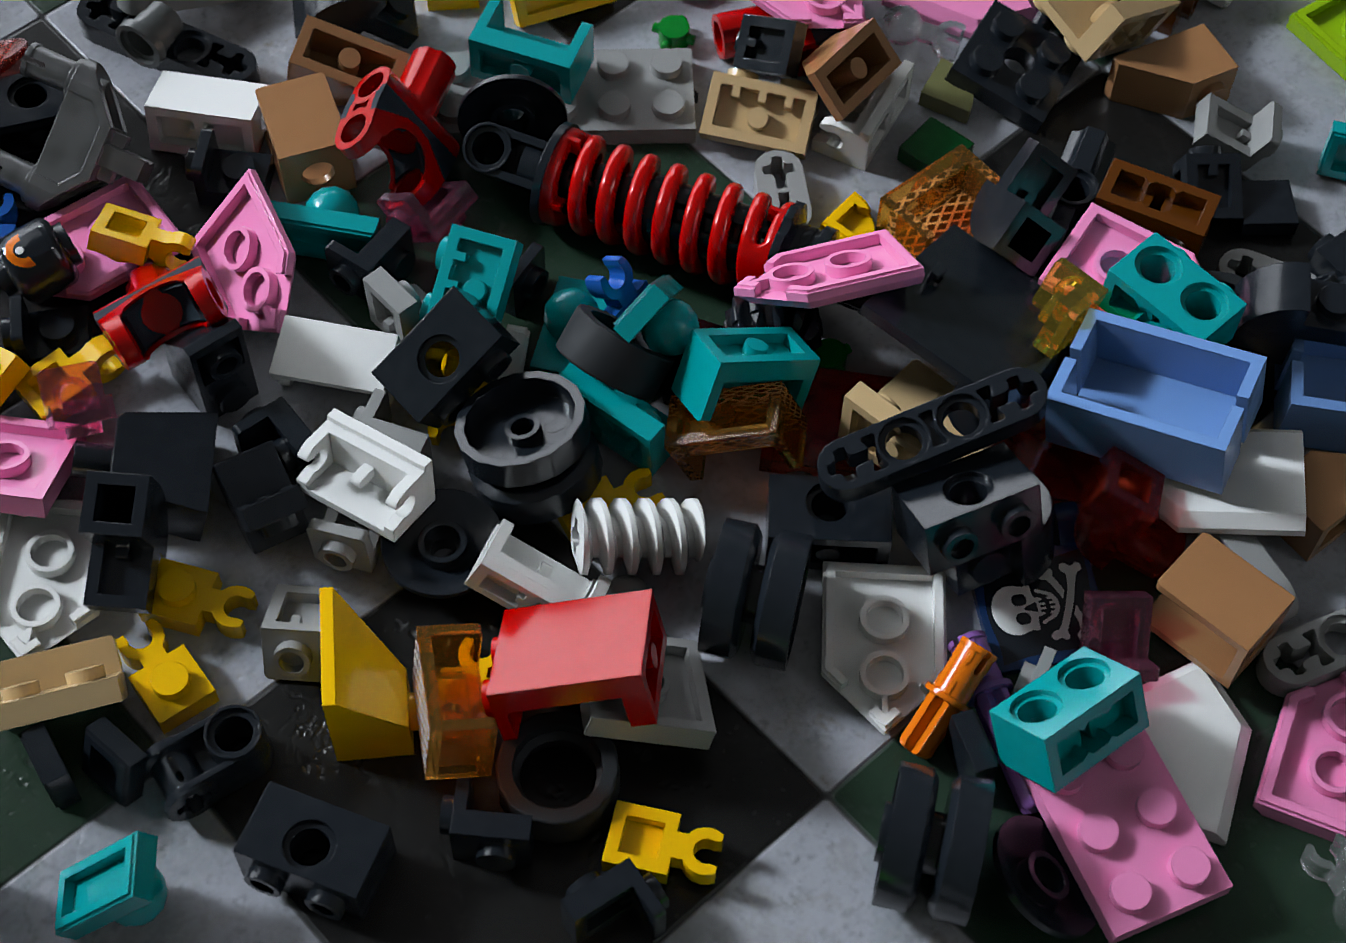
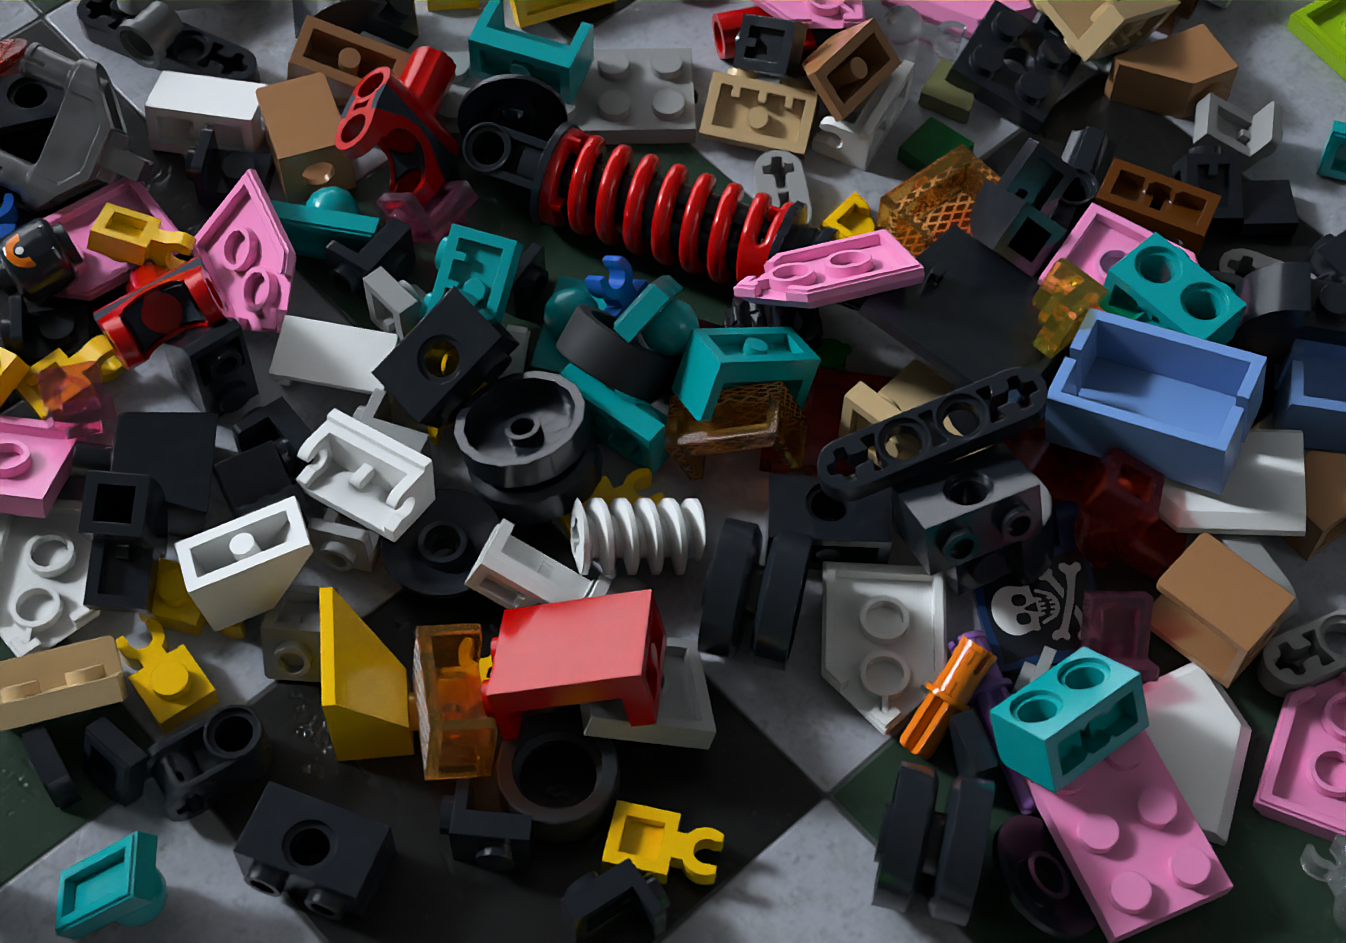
green piece [652,15,696,48] -> none
none -> white slope [175,496,314,632]

